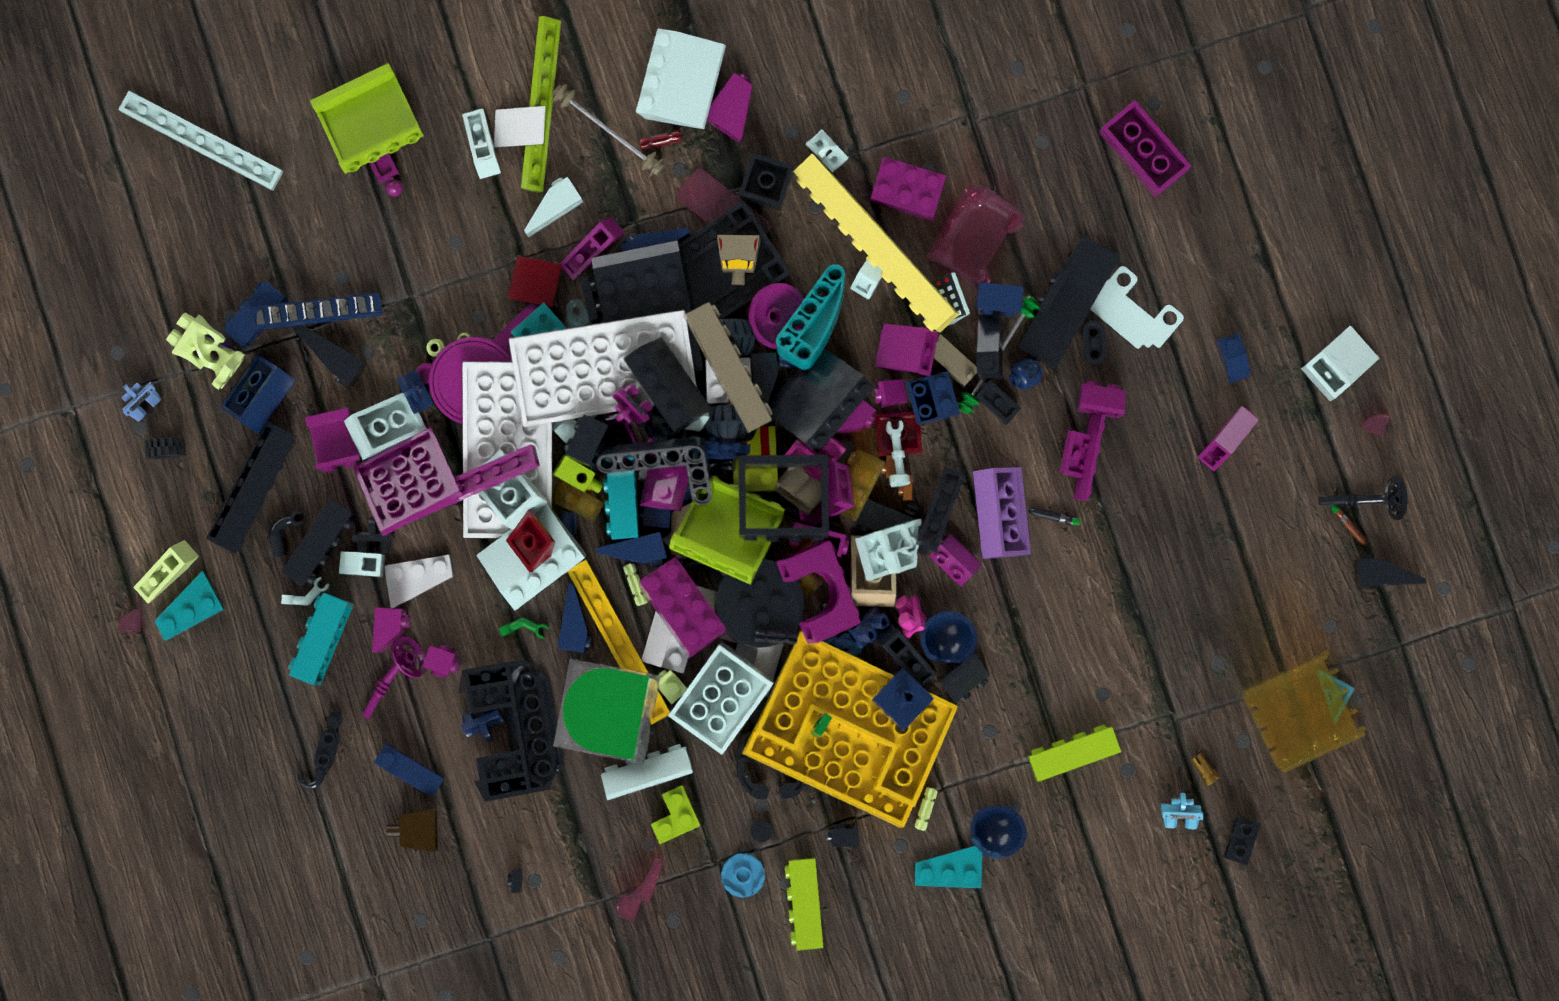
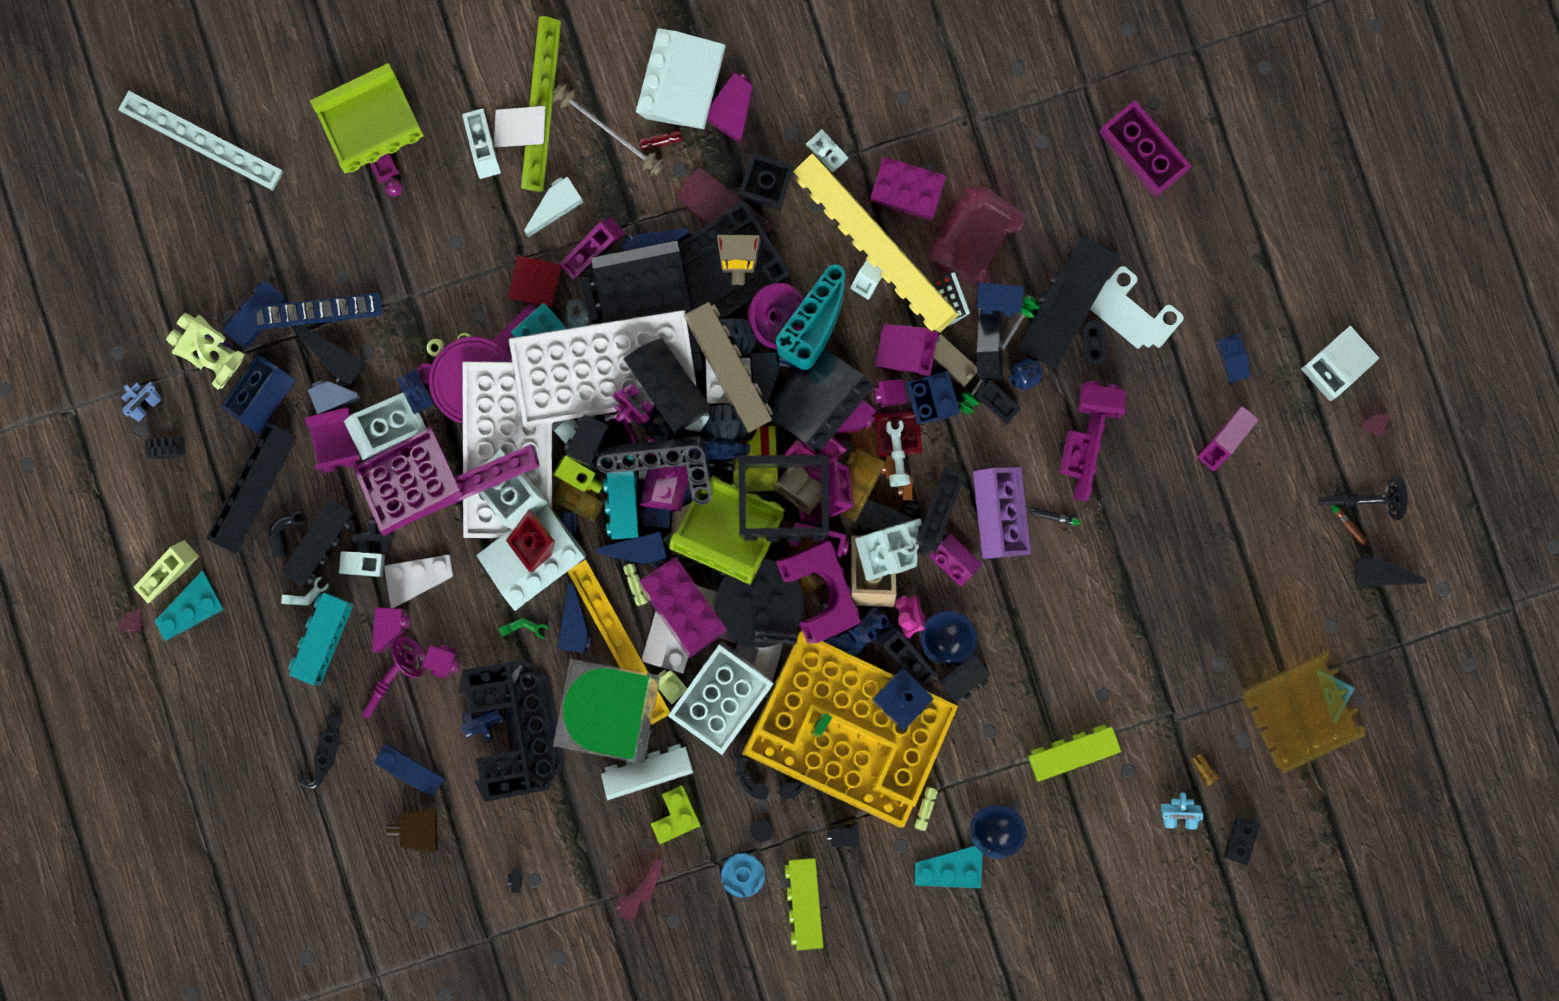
none -> sand blue slope [308,380,361,414]

